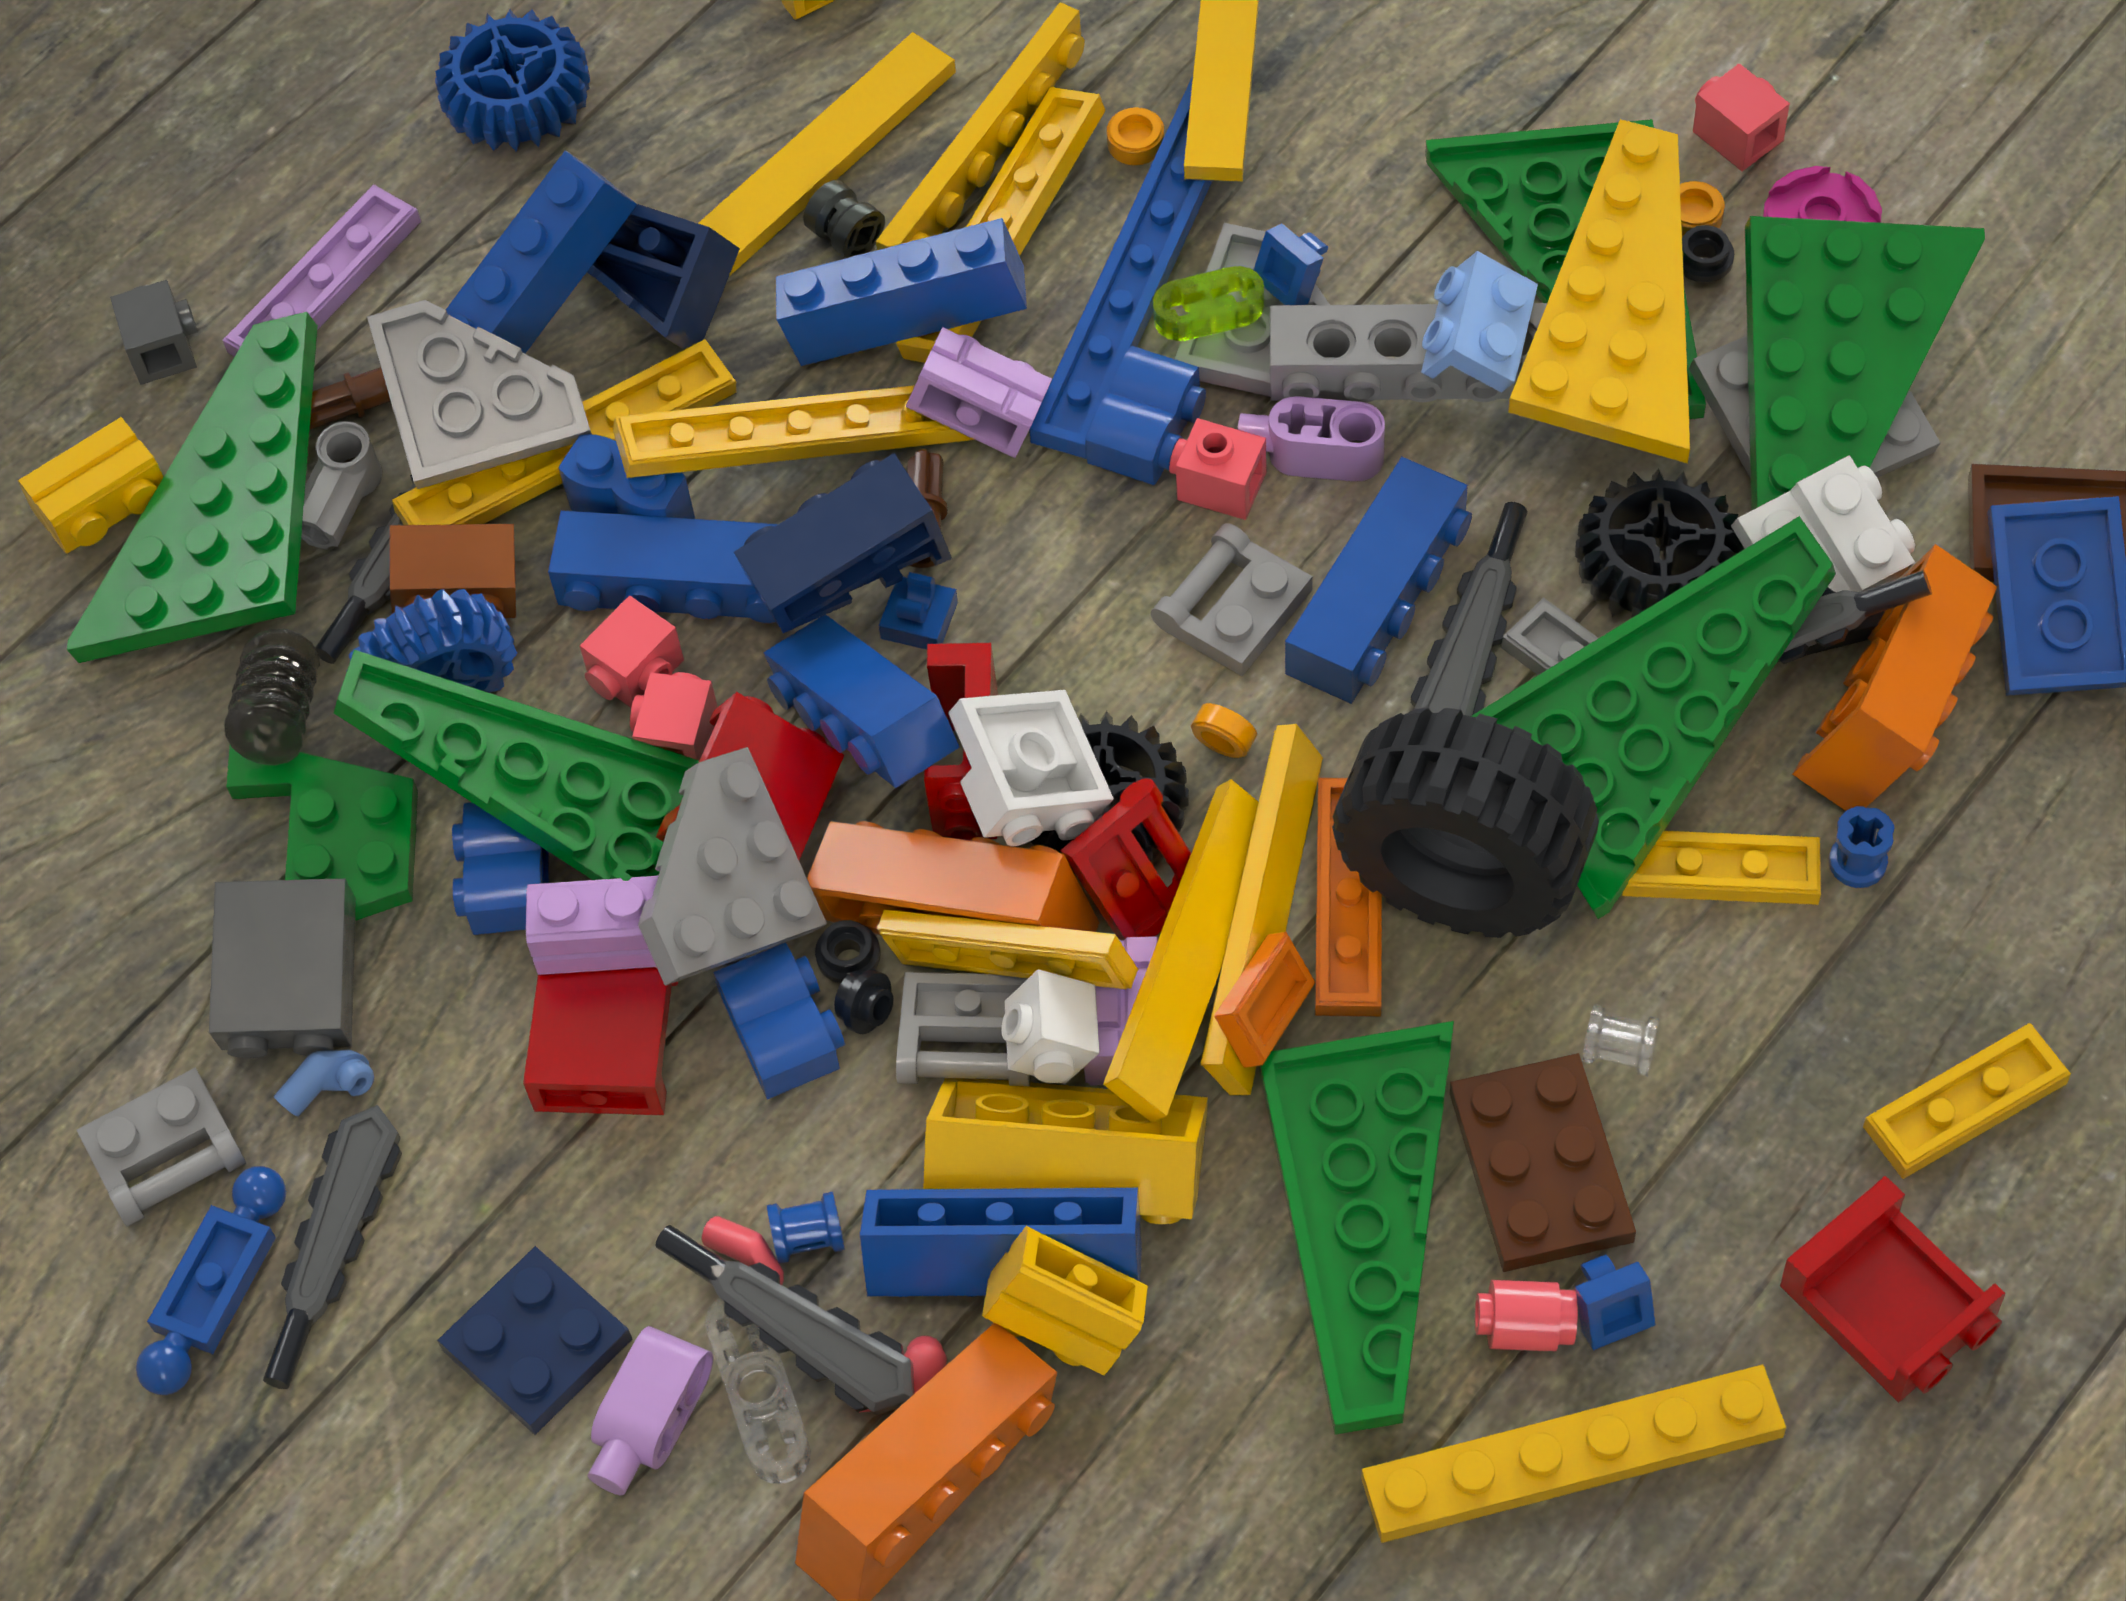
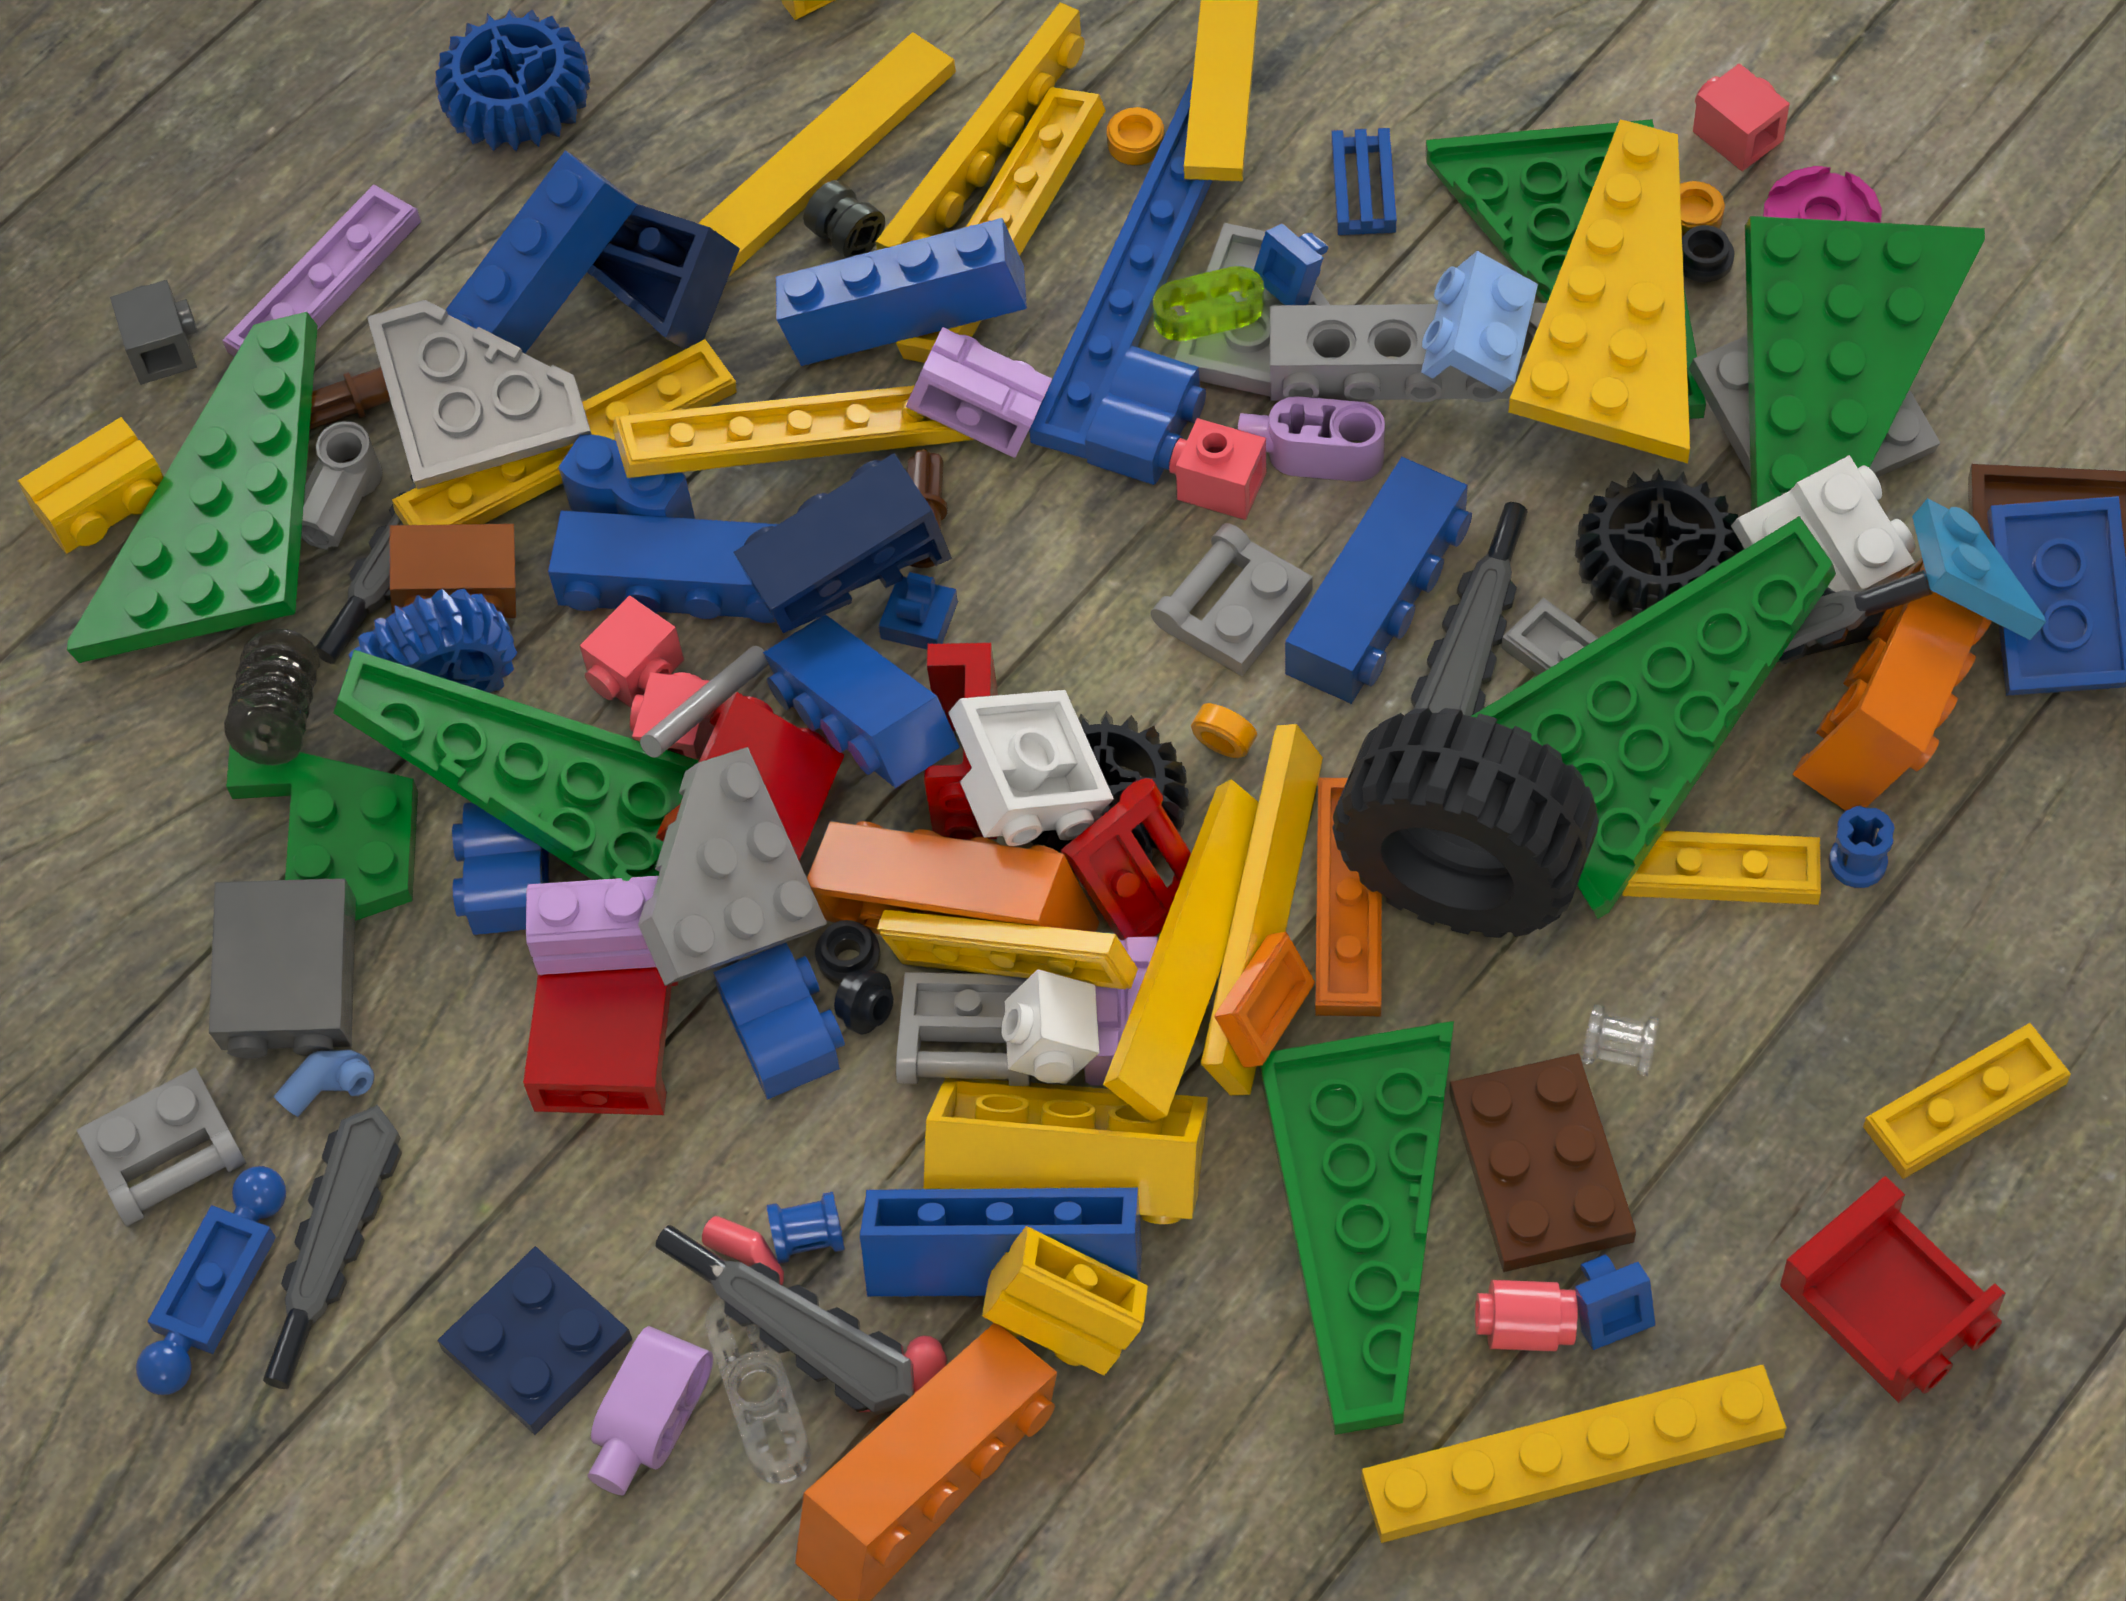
none -> light grey bar [640,646,768,757]
none -> blue tile [1331,128,1397,235]
none -> dark azure wing [1912,498,2046,640]

